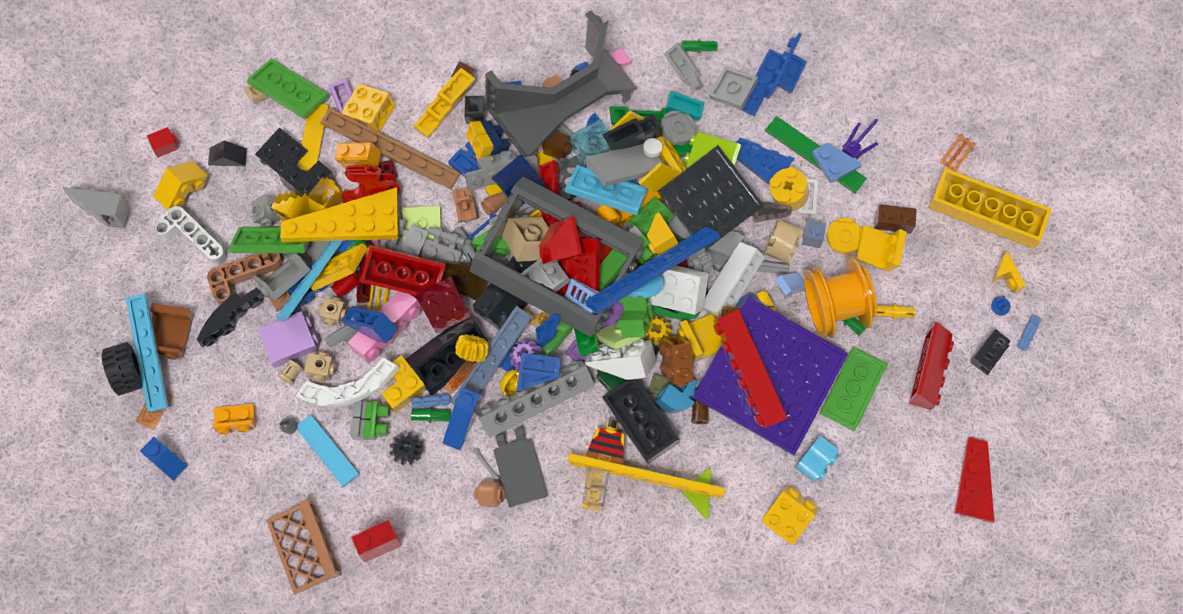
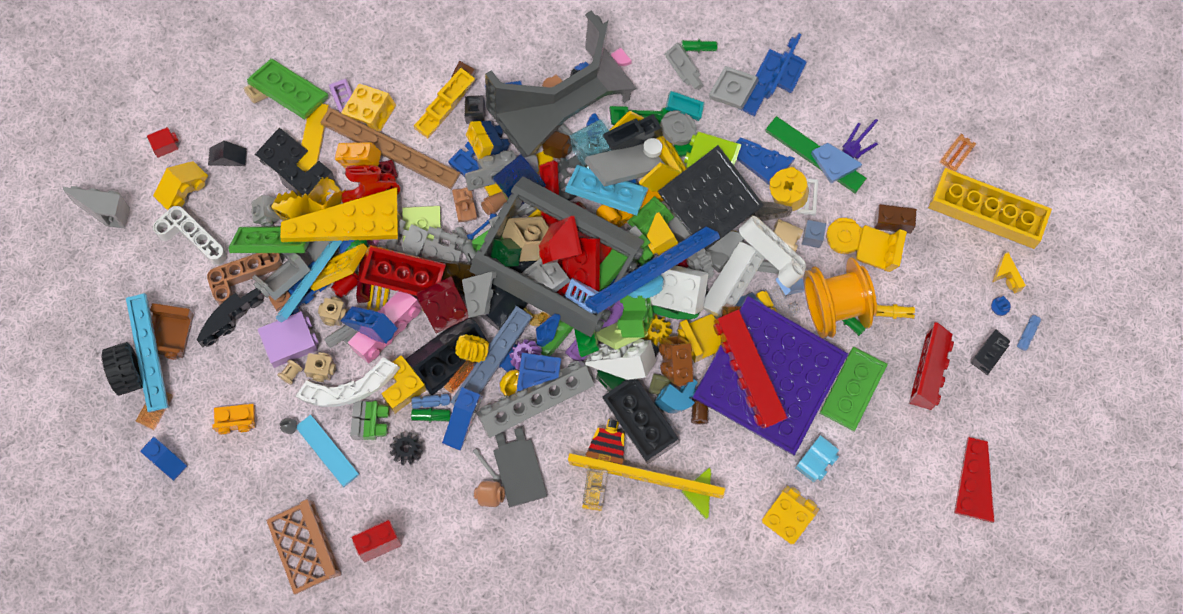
none -> light grey wing [462,272,497,318]
none -> dark green brick [491,238,522,267]
none -> white beam [739,216,806,288]

